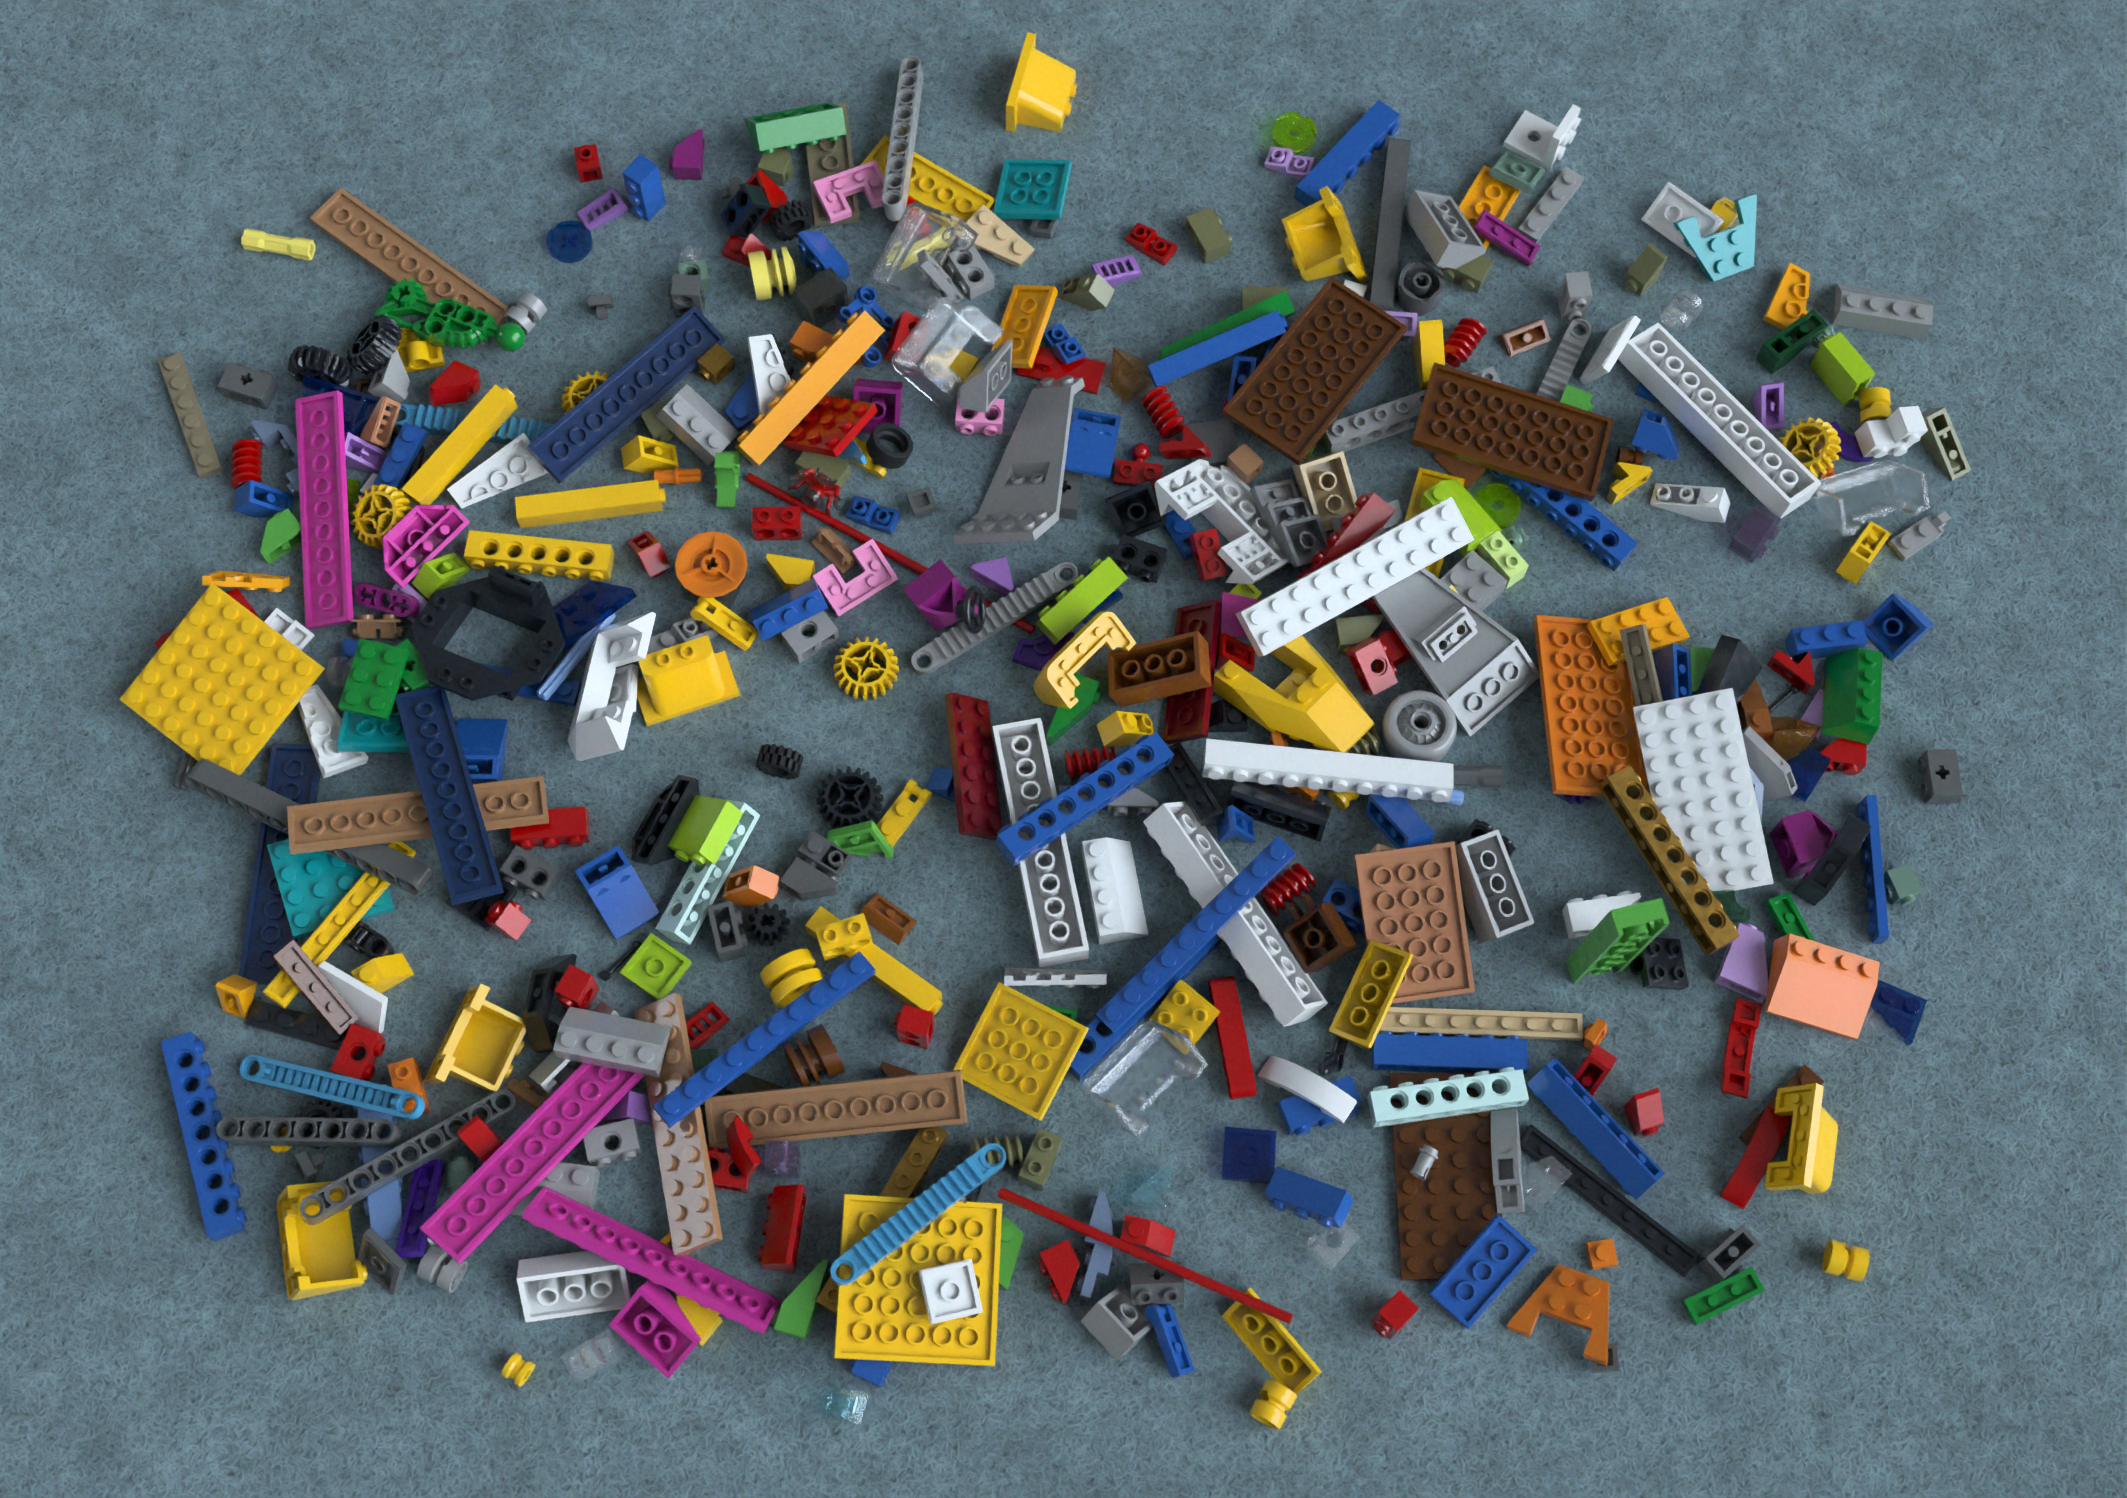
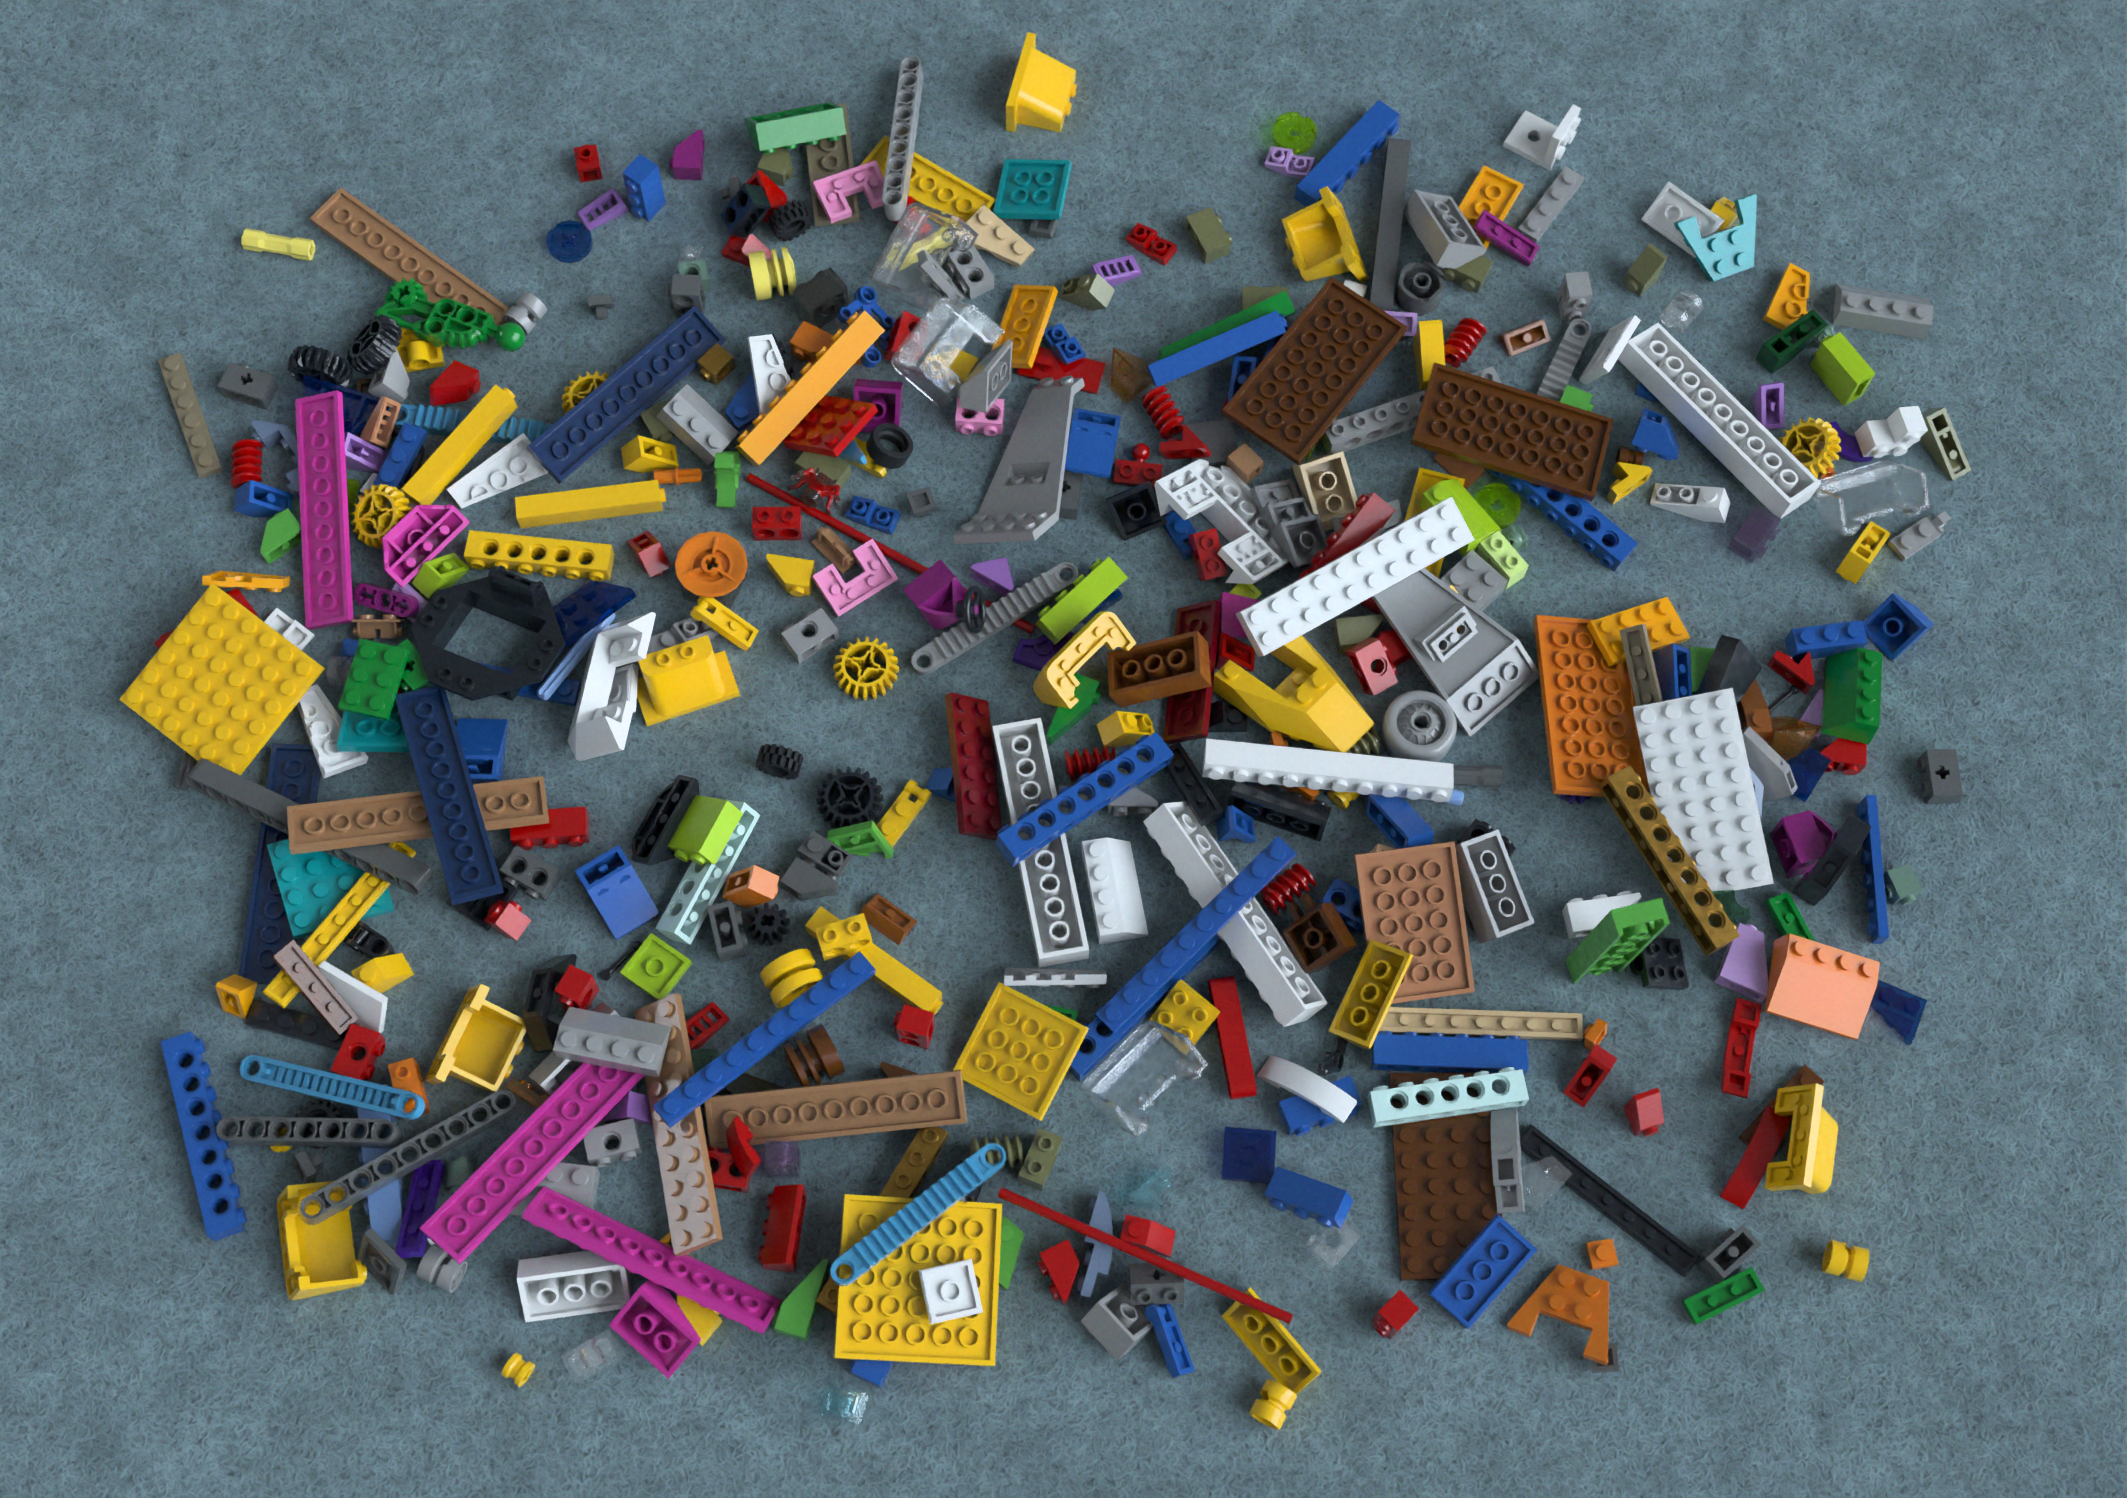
red slope [456,1115,504,1163] -> none
blue brick [749,578,828,641] -> none
blue slope [797,231,849,289] -> none
black brick [1113,534,1167,583] -> none
light grey pin [1410,1145,1438,1180] -> none
sand green tile [1489,150,1546,194] -> none
blue brick [1527,1058,1665,1200] -> none
yellow wheel [1859,387,1891,426] -> none

